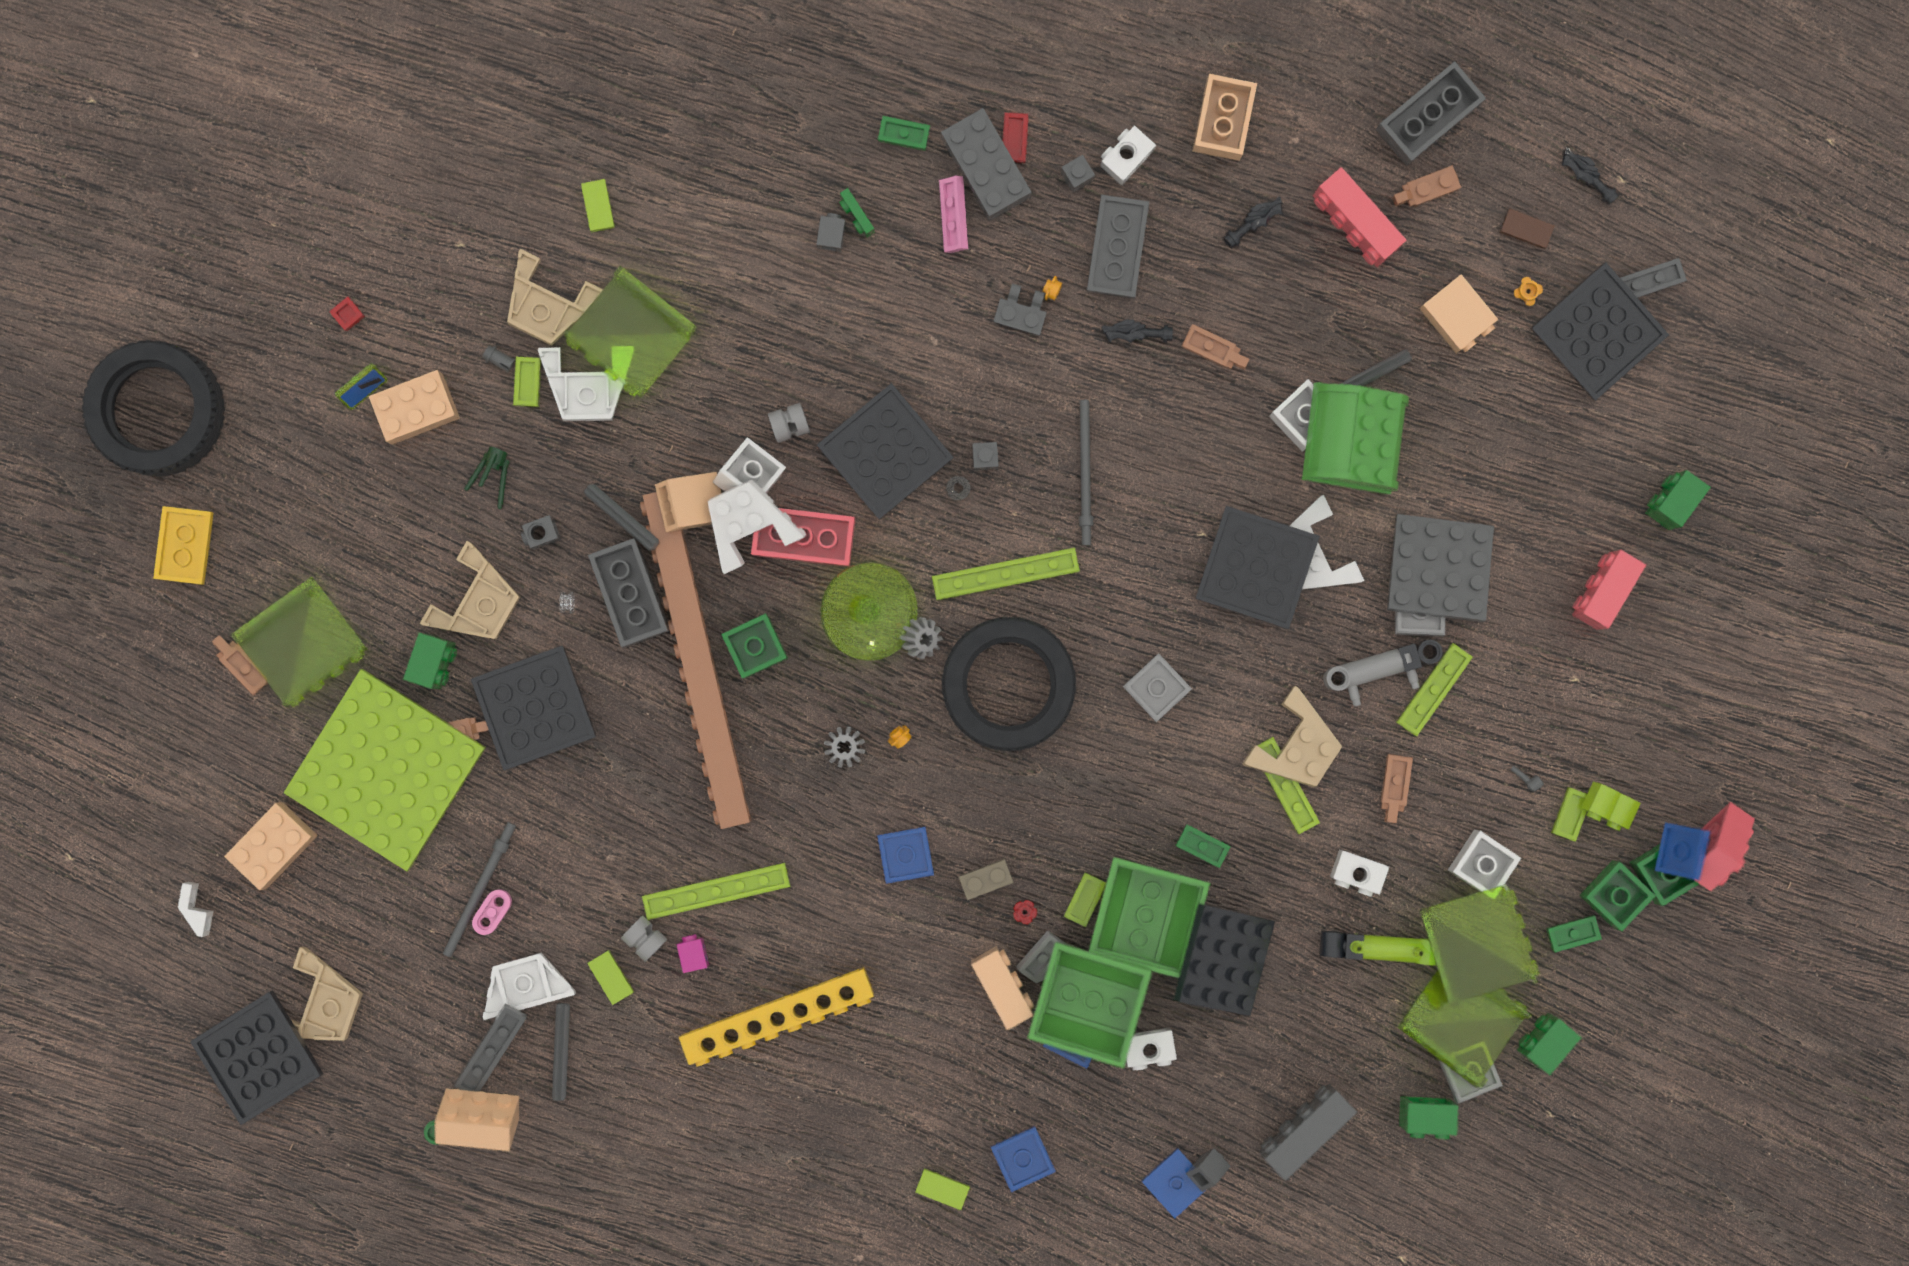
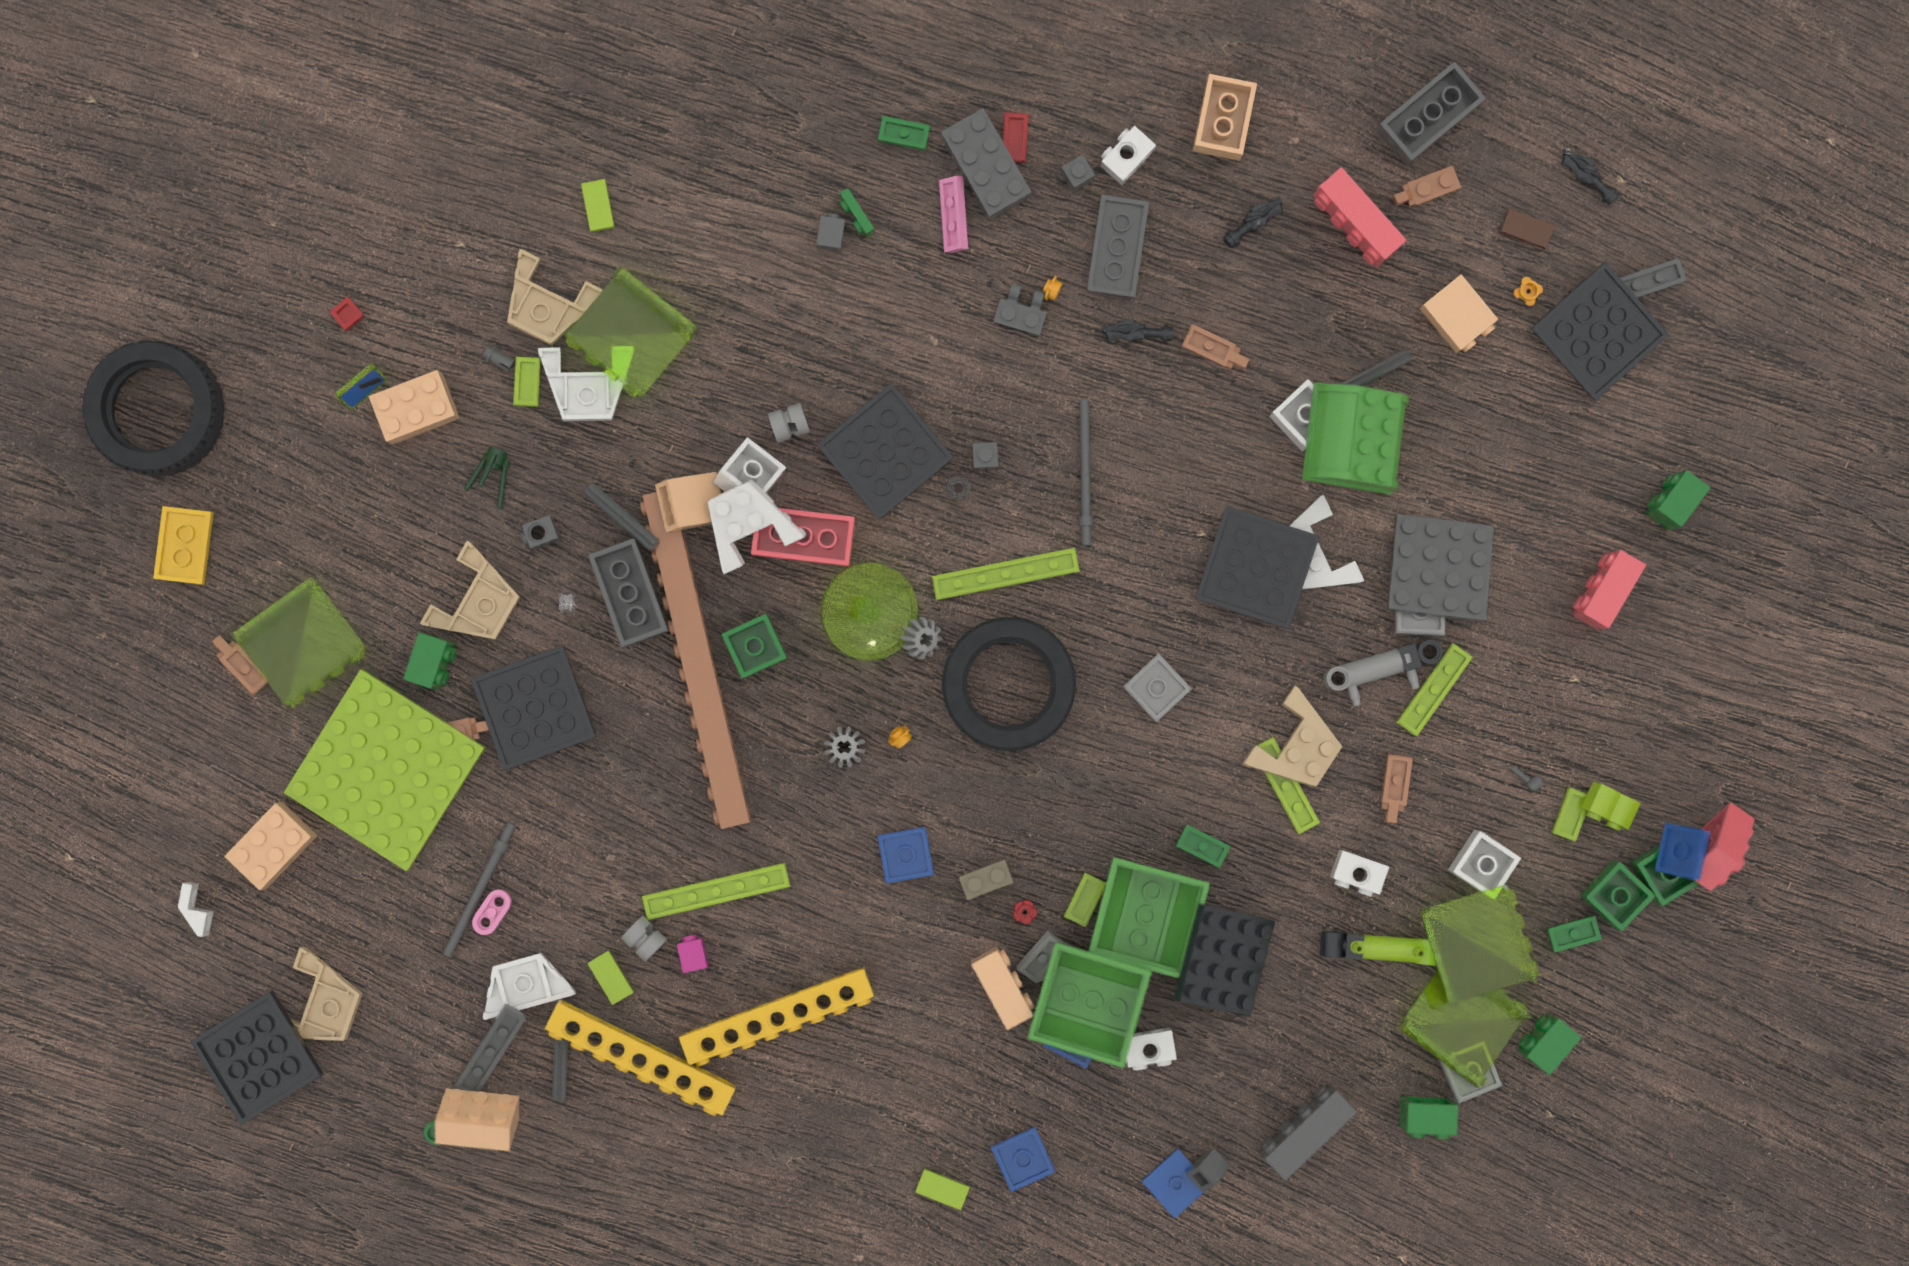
none -> yellow brick [545,999,736,1116]

